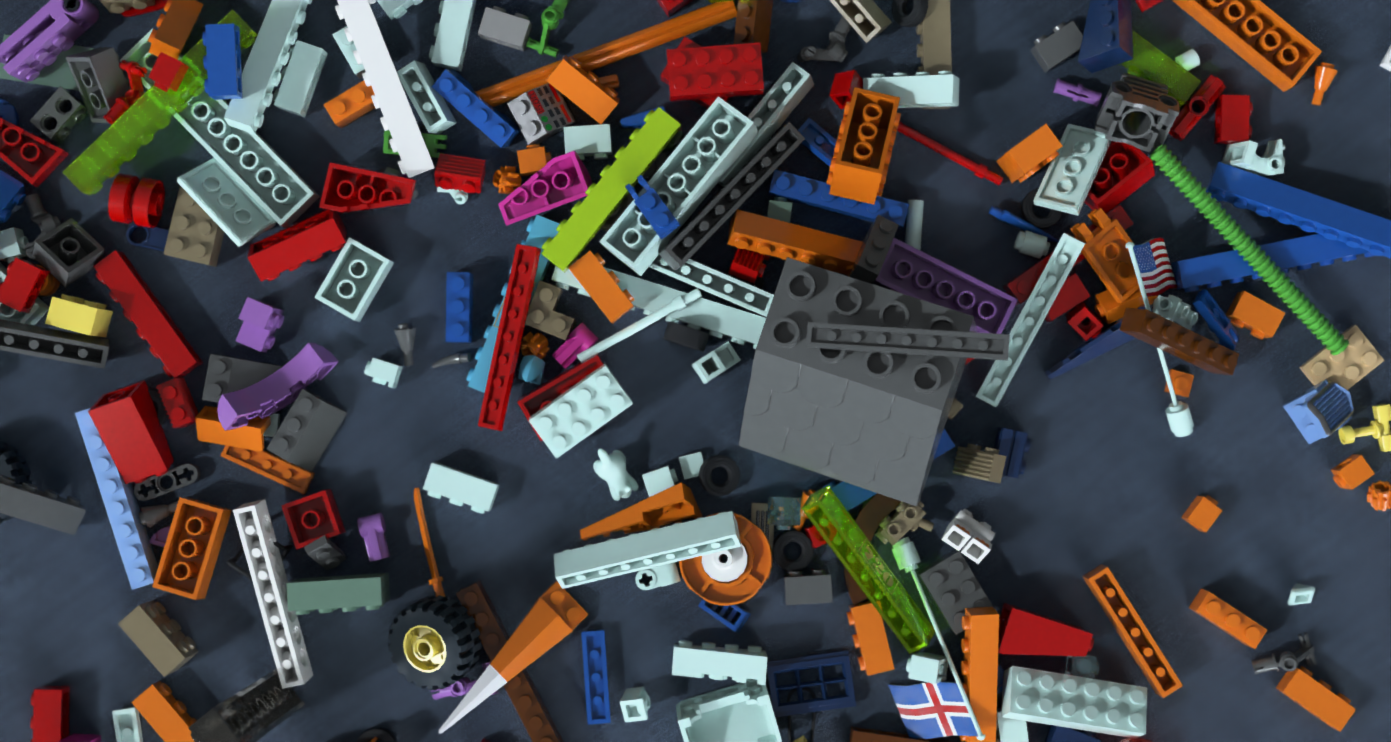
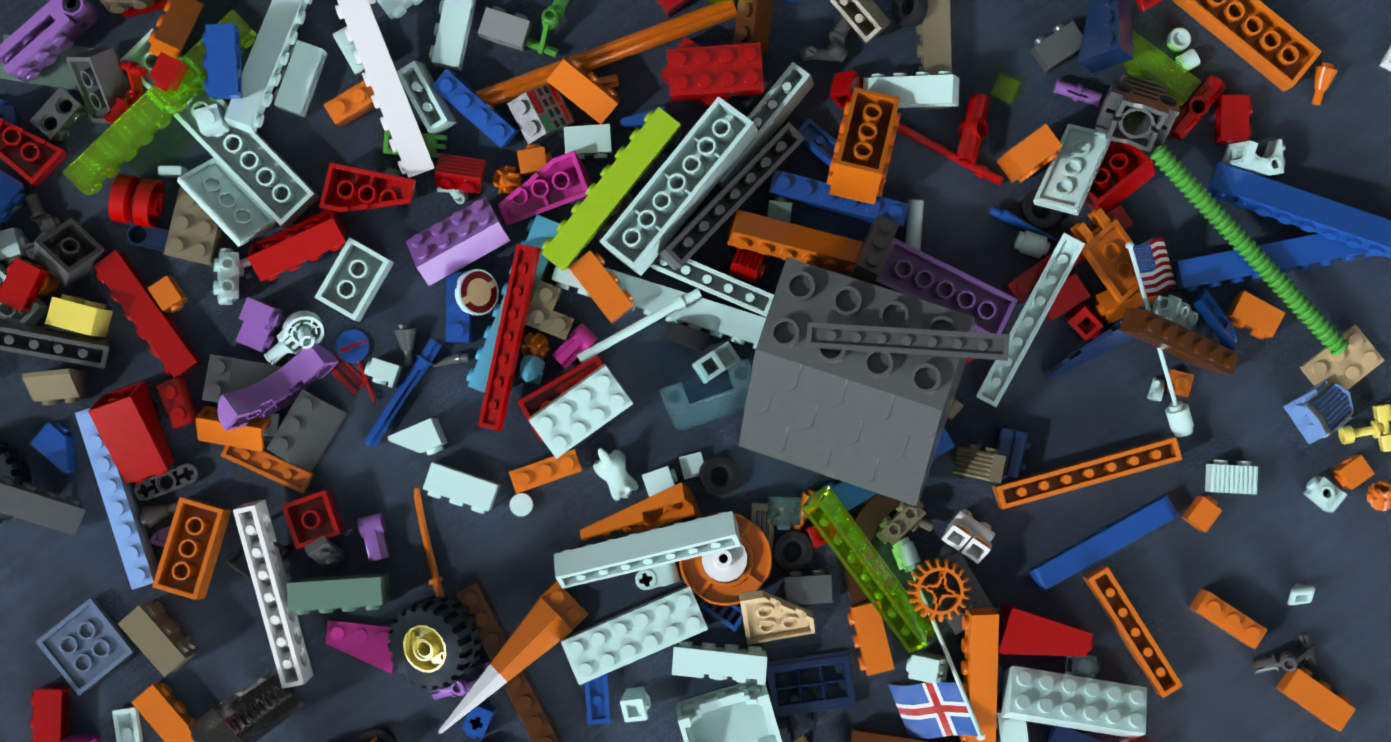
blue hinge [625,175,681,239] -> none
none -> dark tan slope [22,369,88,406]
none -> blue slope [30,422,76,474]
none -> sand blue plate [36,597,136,696]
none -> orange brick [148,276,188,313]
none -> light aqua tile [158,165,188,178]
none -> light aqua brick [194,104,230,137]
none -> light aqua brick [213,248,252,305]
none -> light aqua pin [264,311,324,365]
none -> dark pink wing [325,619,394,674]
none -> sticker [330,354,365,395]
none -> blue piece [335,329,376,402]
none -> blue axle [365,338,442,448]
none -> light aqua slope [388,418,448,455]
none -> medium lavender brick [406,197,510,286]
none -> tile [455,269,499,316]
none -> blue brick [461,703,496,739]
none -> orange brick [509,449,584,494]
none -> light aqua tile [510,493,533,516]
none -> light aqua brick [561,585,708,685]
none -> clear light blue windscreen [659,358,752,430]
none -> tan plate [739,590,815,645]
none -> orange gear [907,558,971,622]
none -> red piece [956,93,991,165]
none -> clear neon green tile [990,73,1021,104]
none -> orange brick [992,437,1182,509]
none -> blue beam [1028,494,1179,591]
none -> light aqua tile [1147,377,1164,401]
none -> light aqua tile [1166,27,1191,52]
none -> light aqua brick [1205,460,1258,494]
none -> light aqua brick [1303,476,1347,513]

